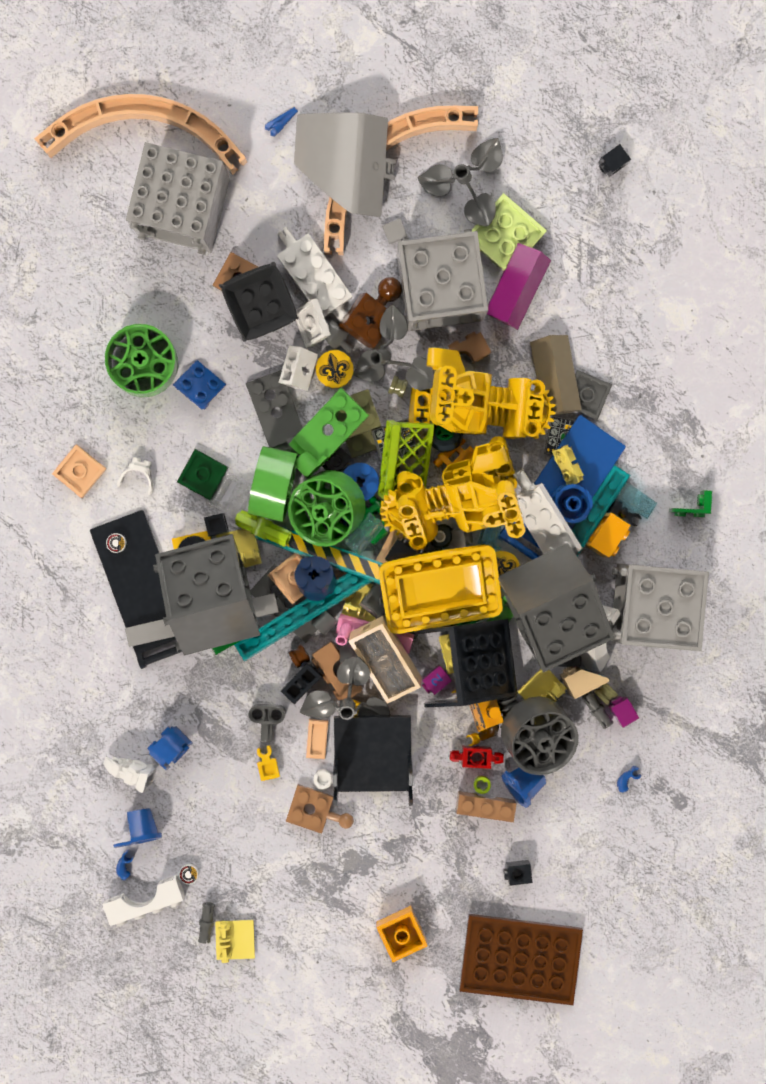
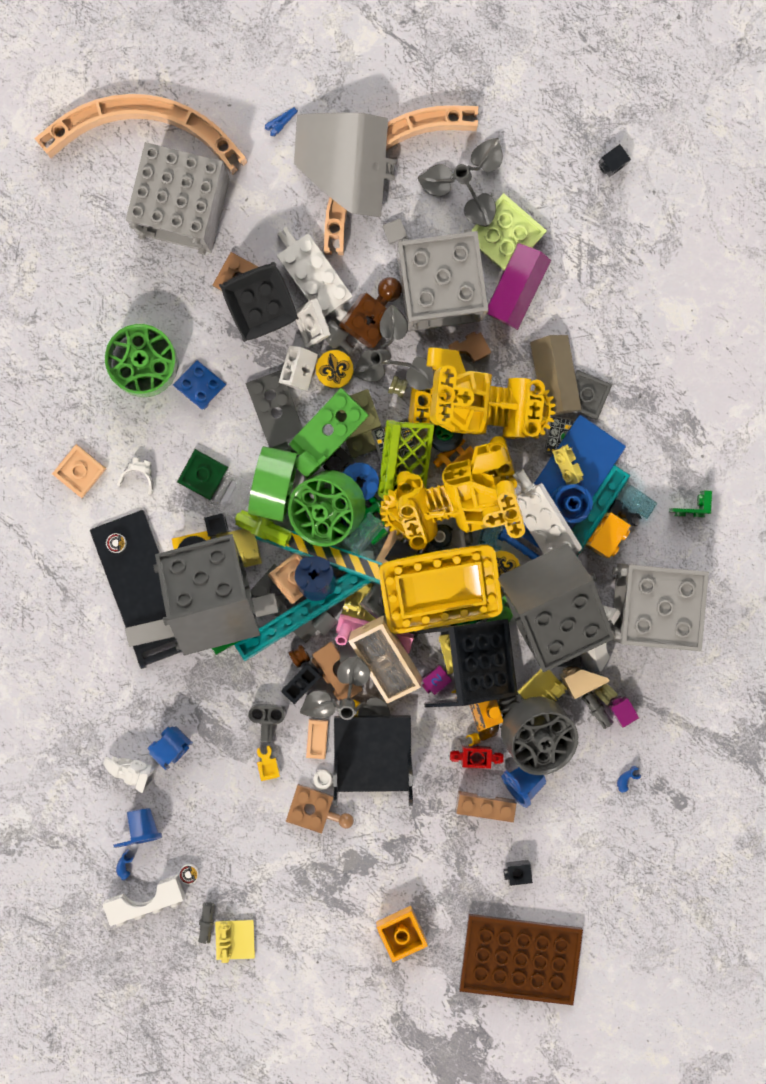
lime bush [473,775,491,794] -> none

